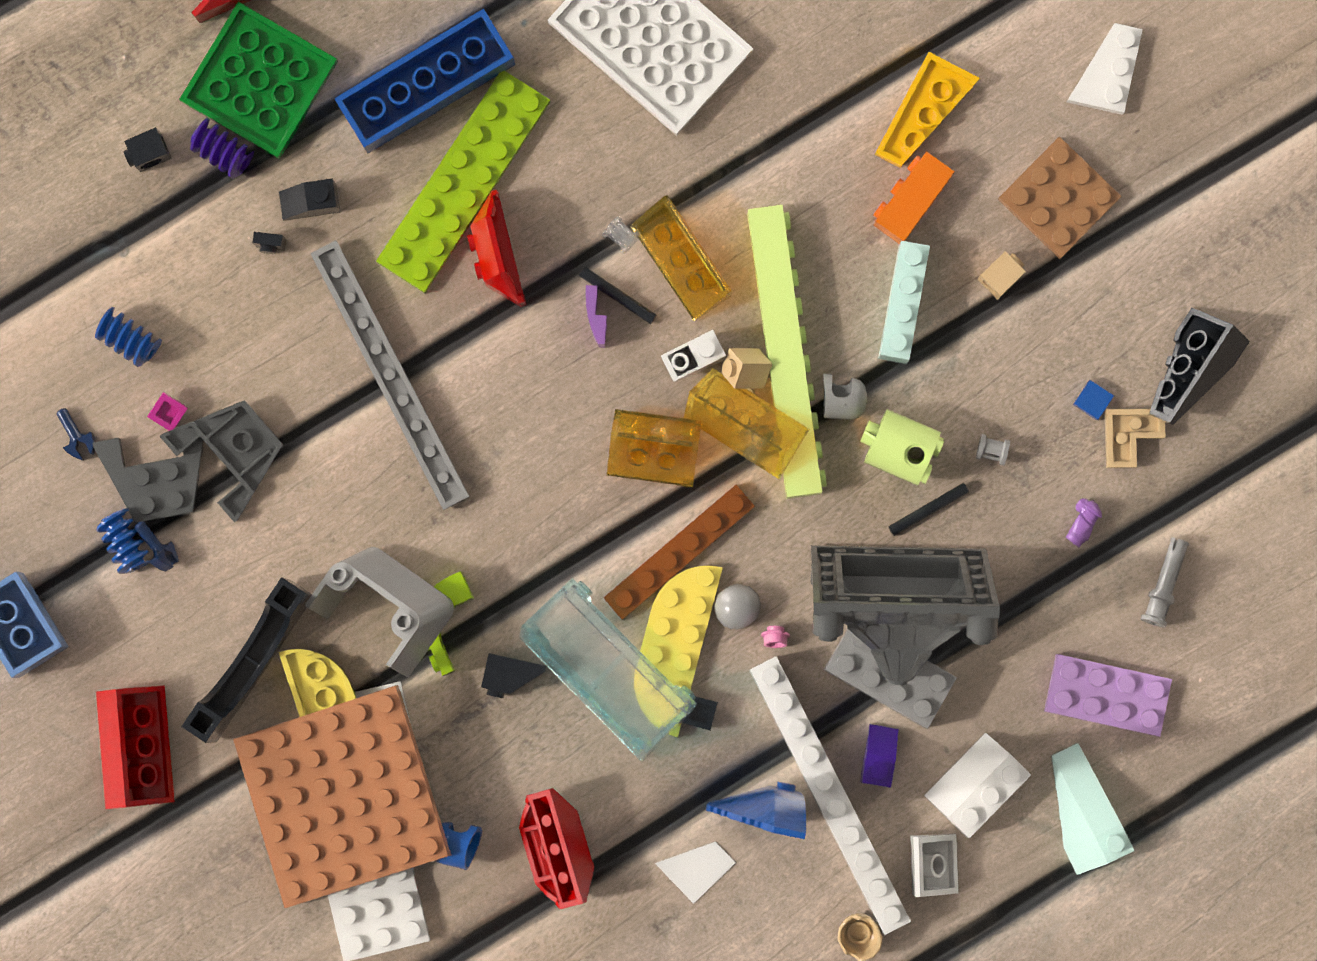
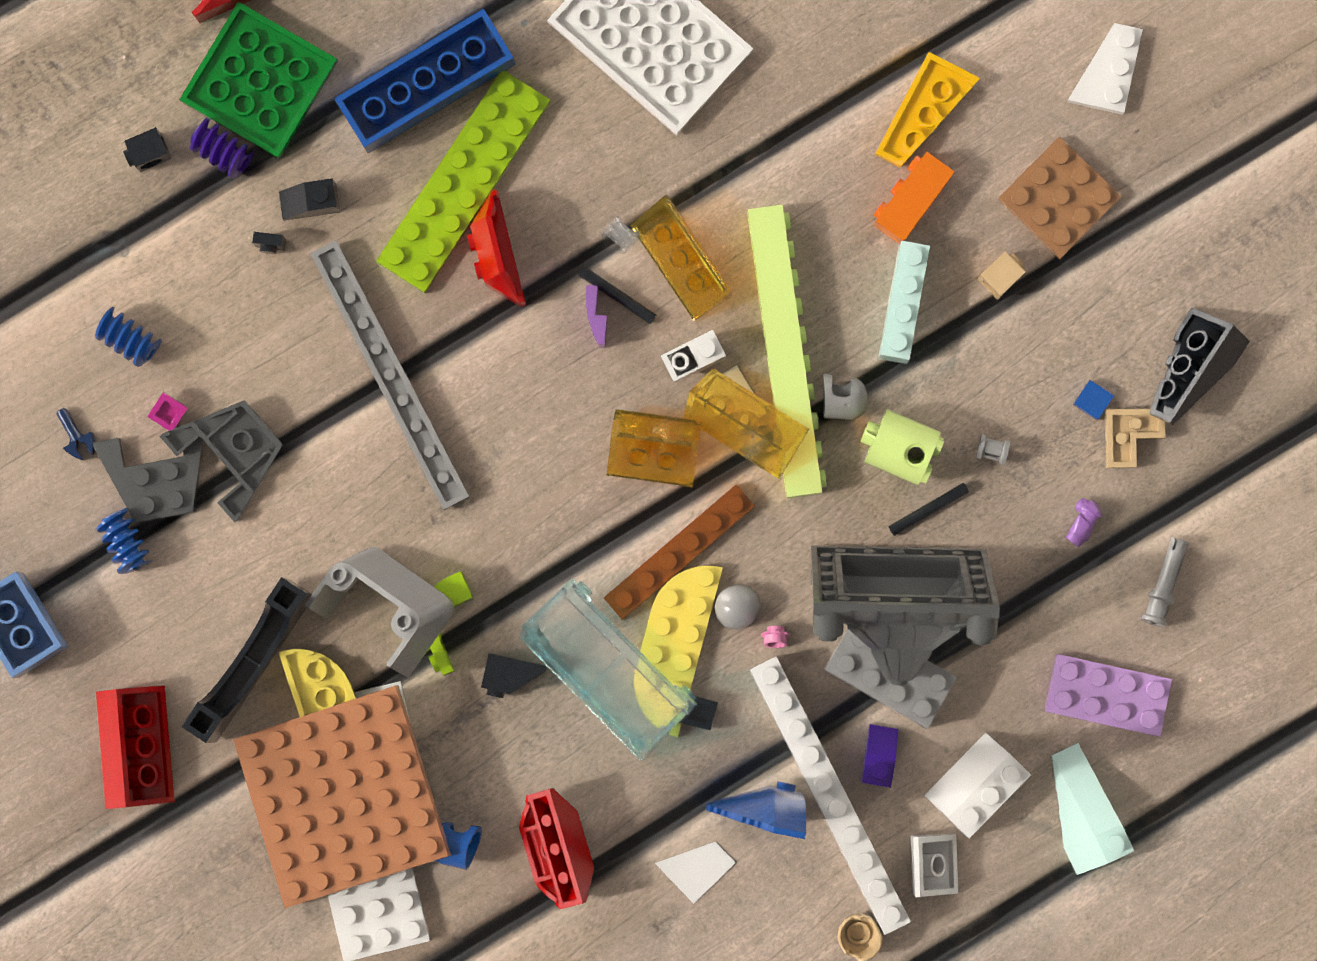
dark blue bar [135,521,179,572] -> none
tan brick [721,348,772,389] -> none

